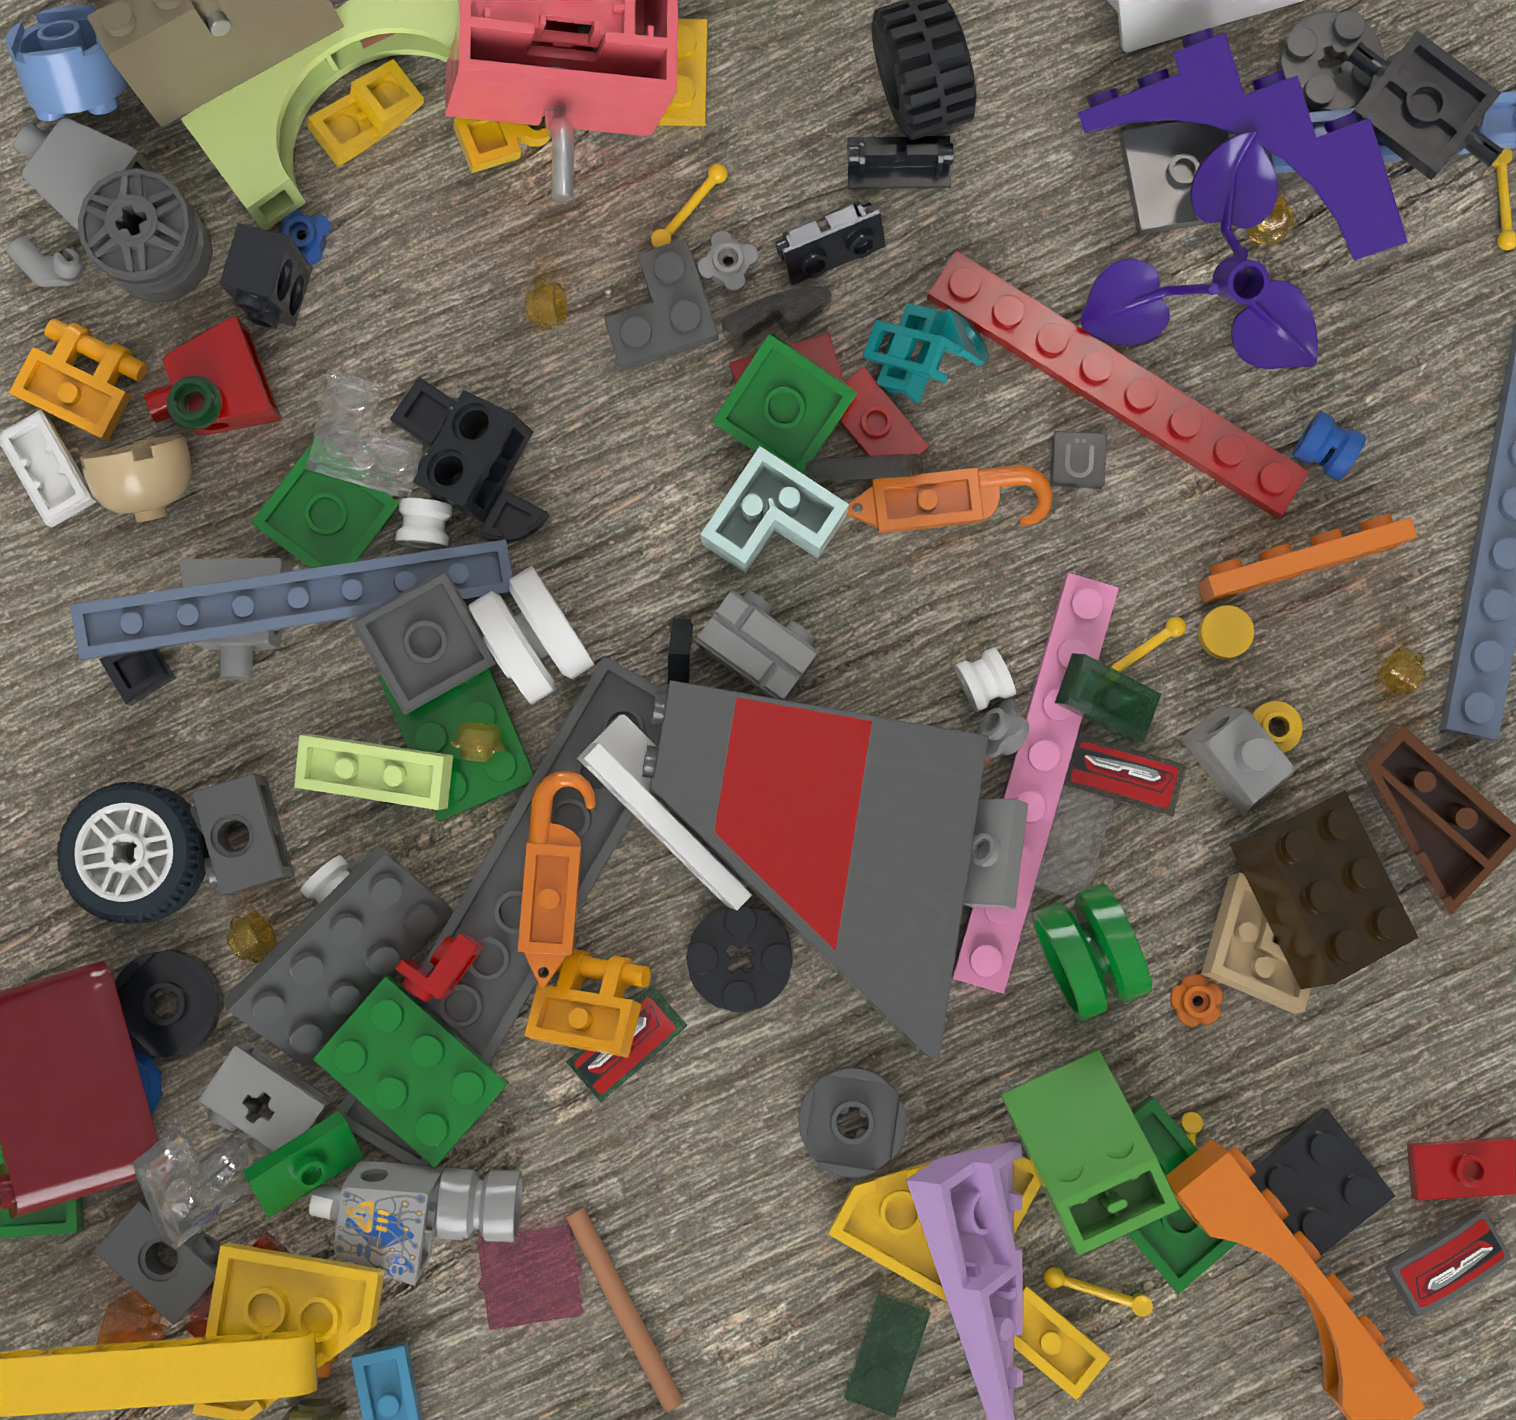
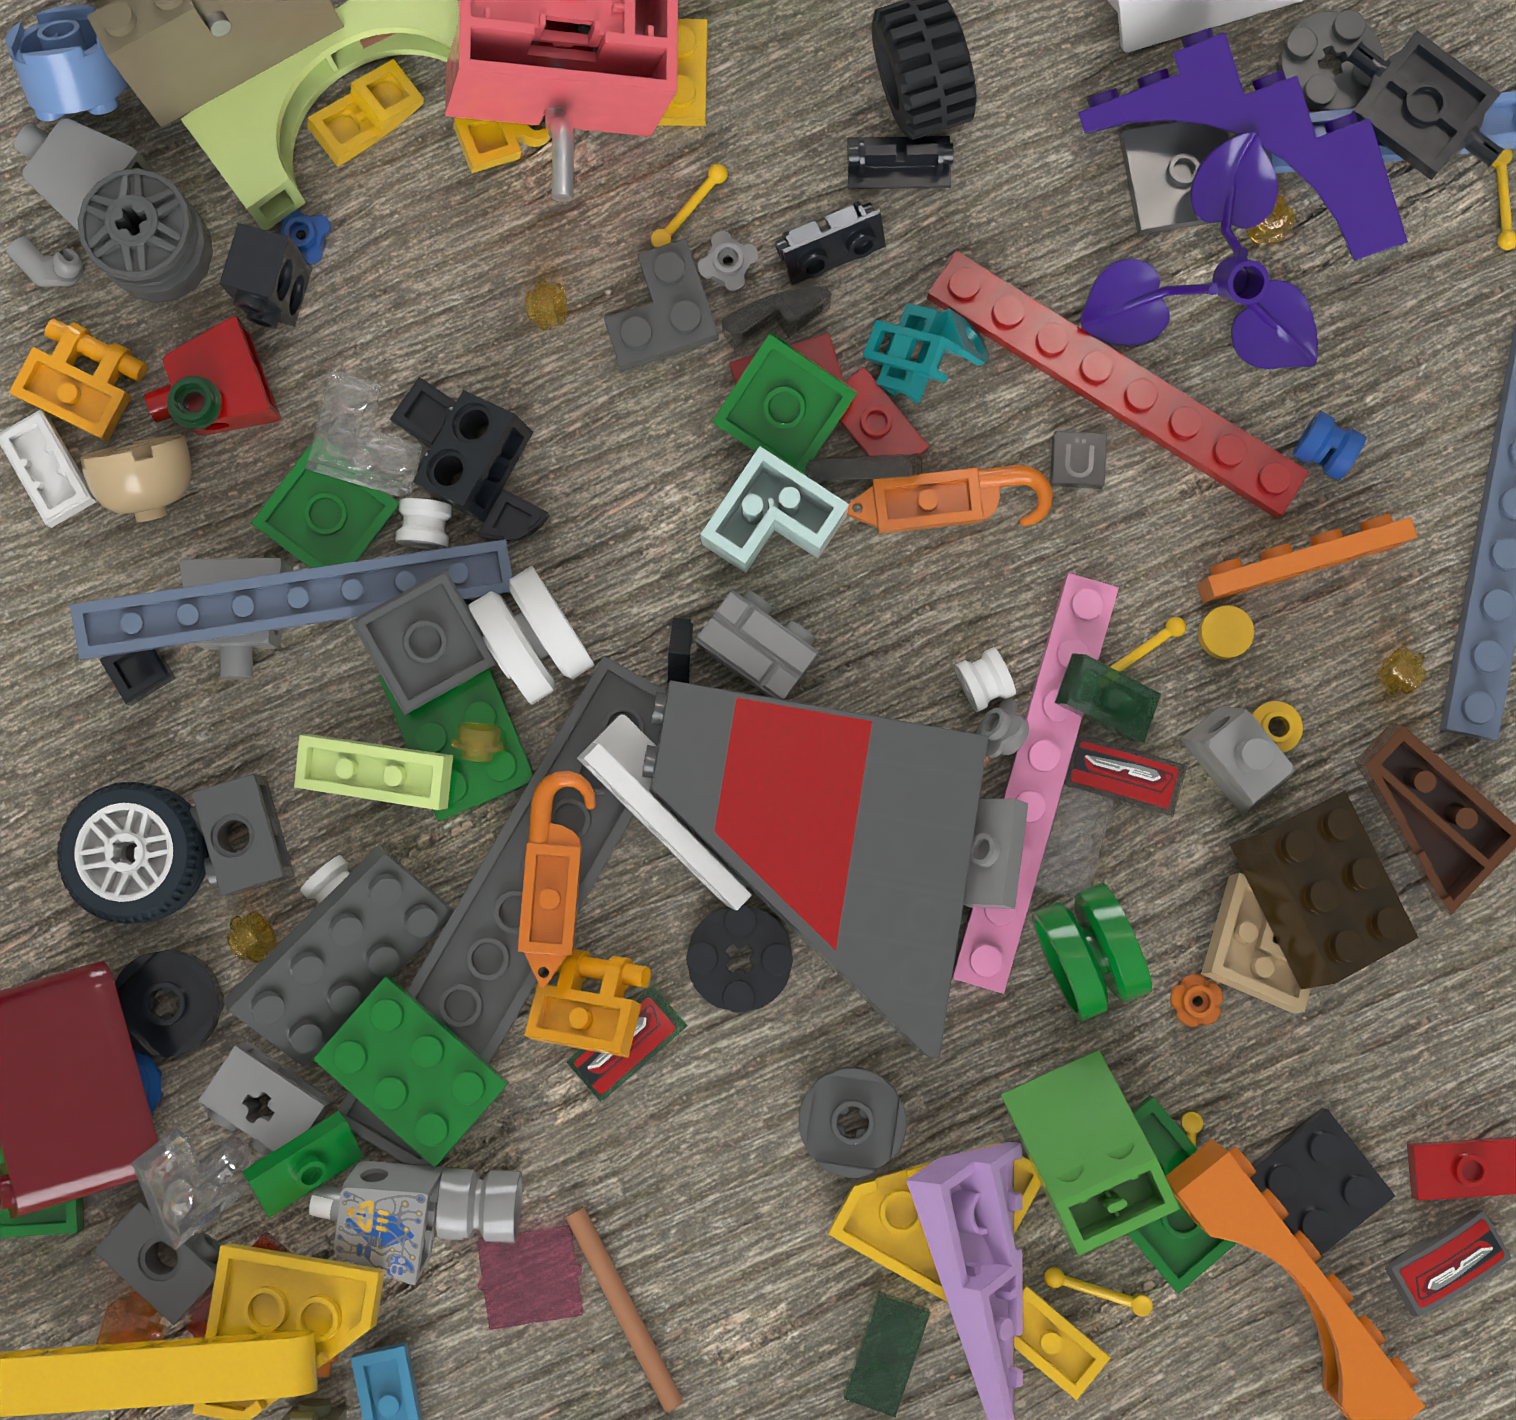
red bracket [395,933,485,1002] -> none

